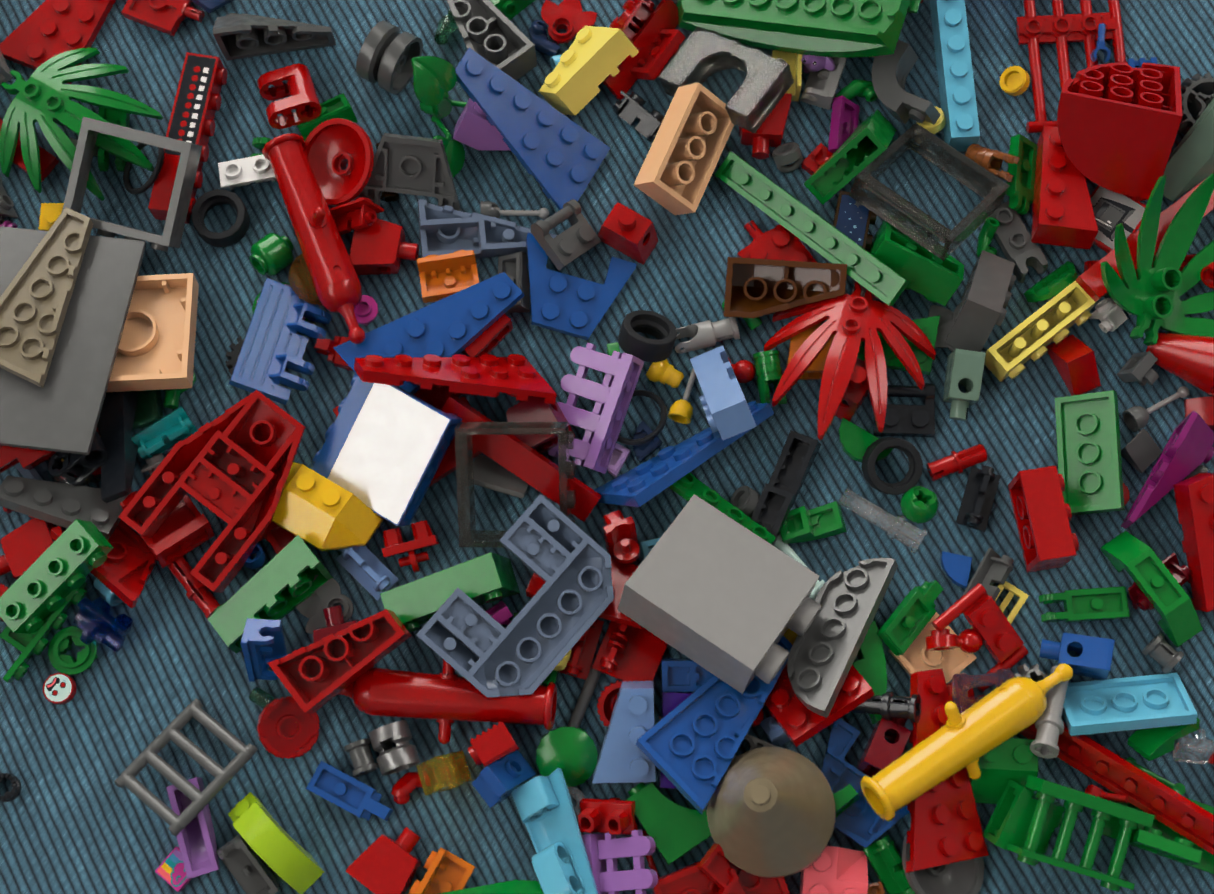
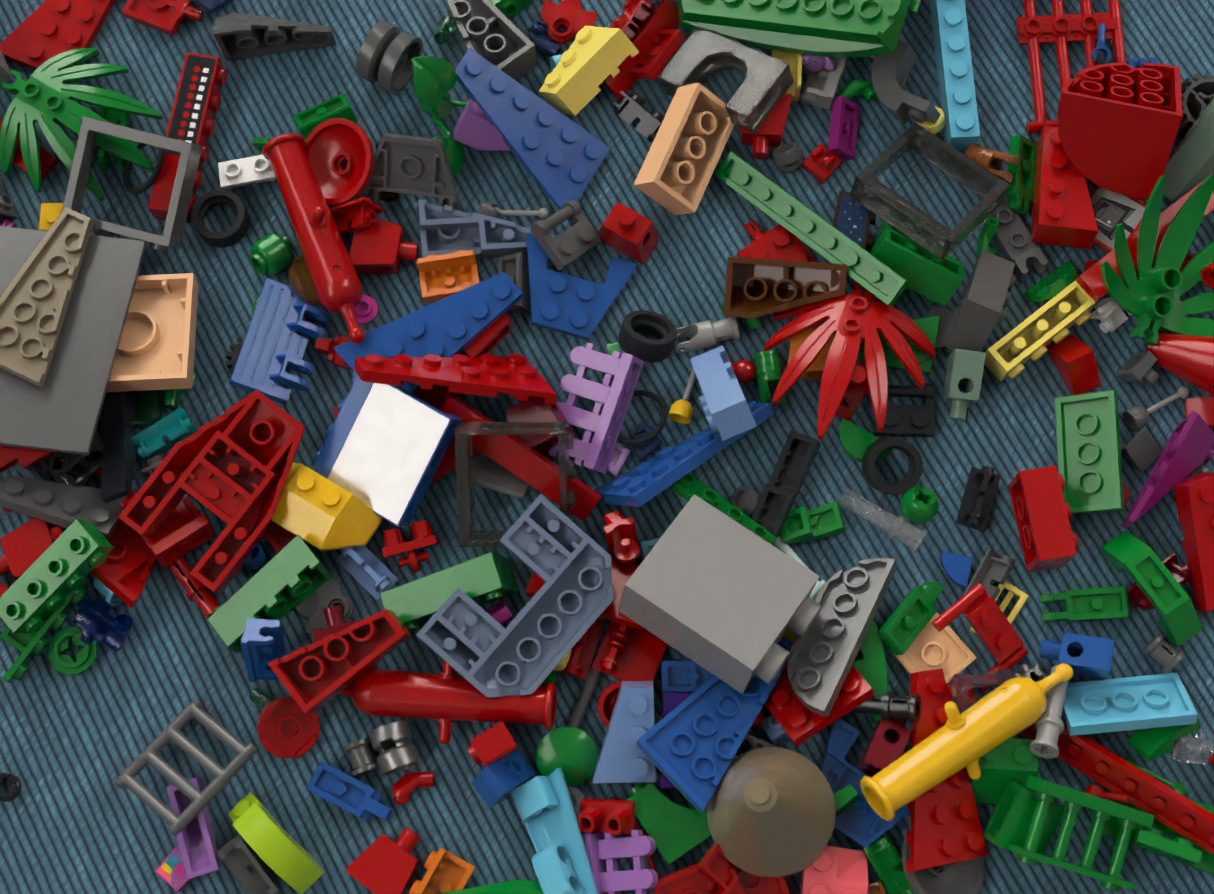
tile [43,673,77,705] -> none
red connector [257,63,322,129] -> none
clear yellow brick [416,750,472,796] -> none
yellow piece [645,359,684,388] -> none
green arch [804,109,896,205] -> none
red plate [925,629,983,653] -> none
red axle [926,444,987,482] -> none
yellow tile [999,66,1030,96] -> none

